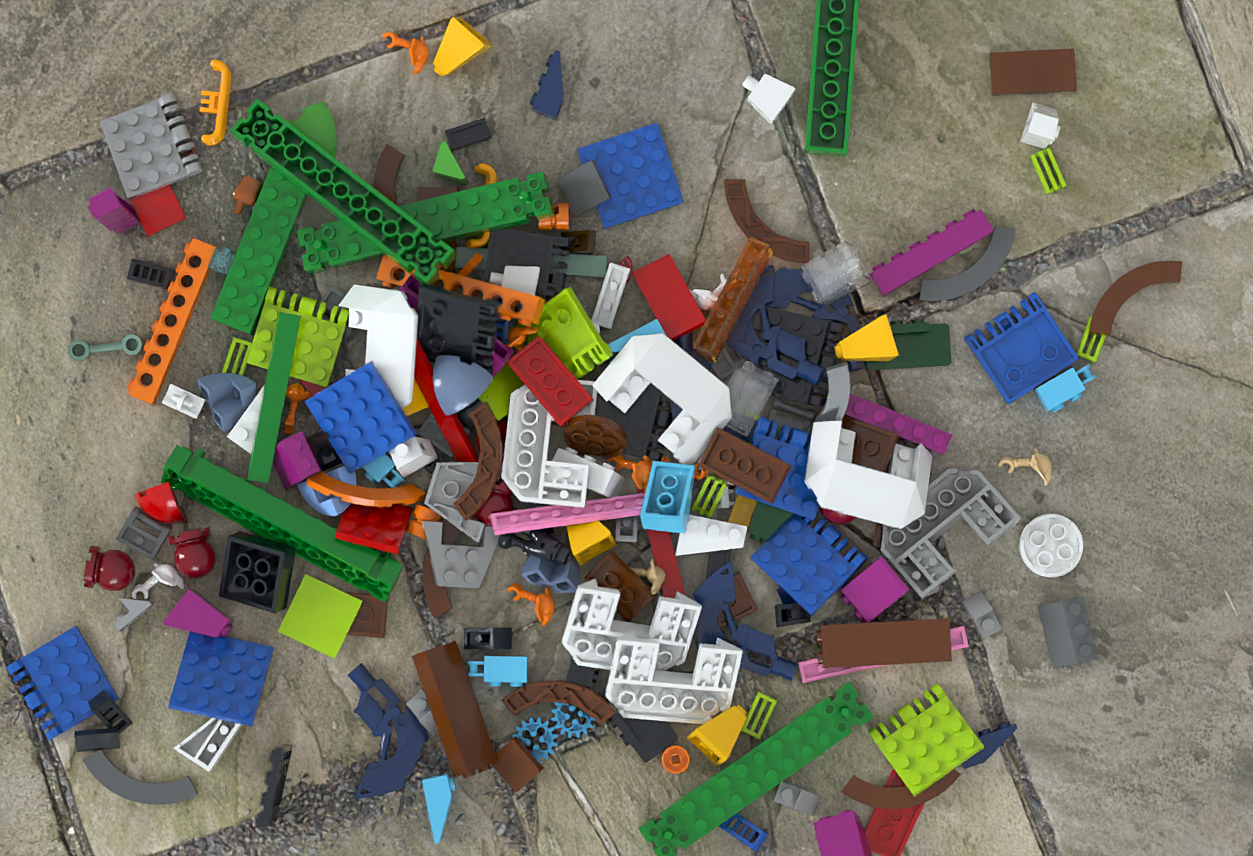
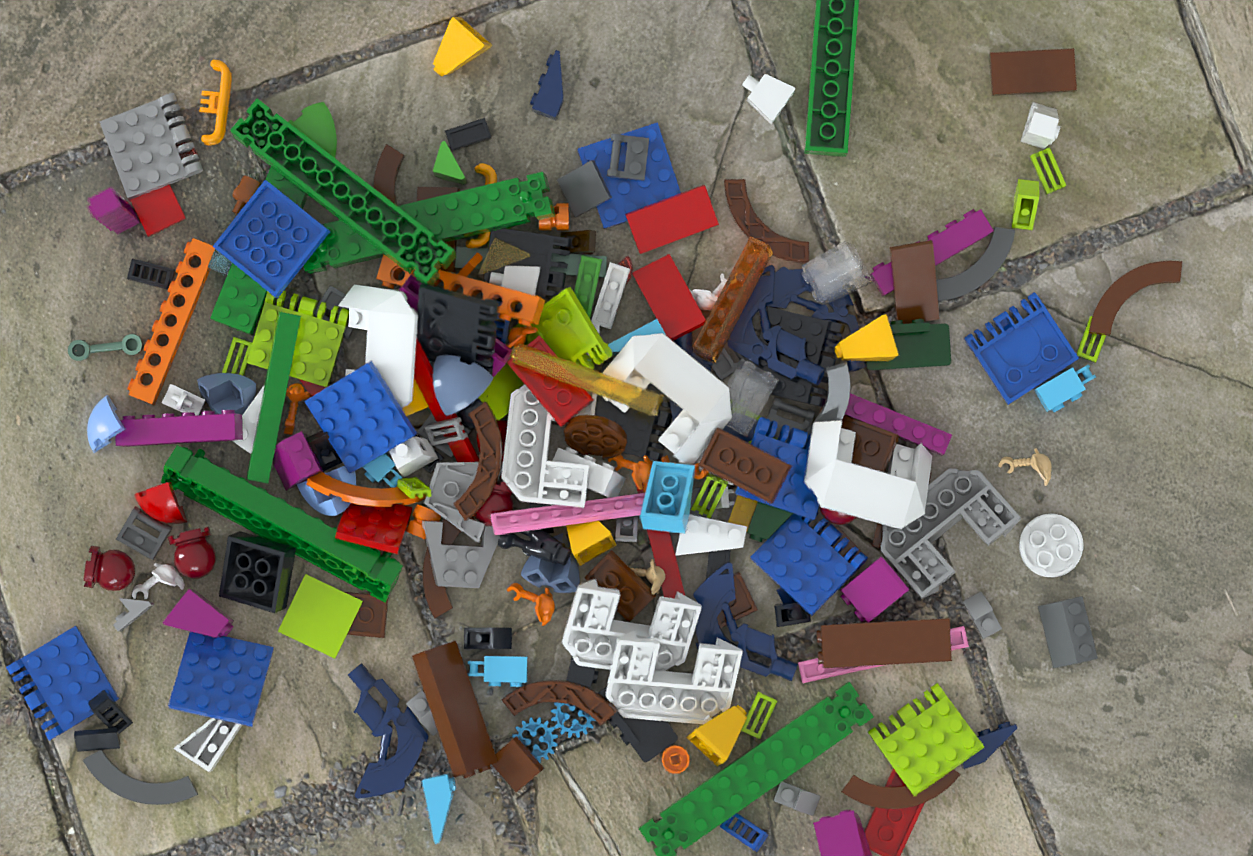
black hinge [255,744,293,829] -> none
orange piece [382,32,429,74] -> none
none -> light blue brick [87,395,125,453]
none -> magenta brick [115,410,243,447]
none -> blue plate [213,180,330,299]
none -> lime tile [397,477,431,499]
none -> light grey tile [424,417,468,446]
none -> clear yellow tile [479,238,531,275]
none -> clear yellow brick [510,343,664,416]
none -> bright green tile [574,255,602,318]
none -> dark grey plate [607,134,649,181]
none -> red tile [625,185,719,254]
none -> reddish brown tile [890,240,940,324]
none -> lime slope [1012,179,1039,230]

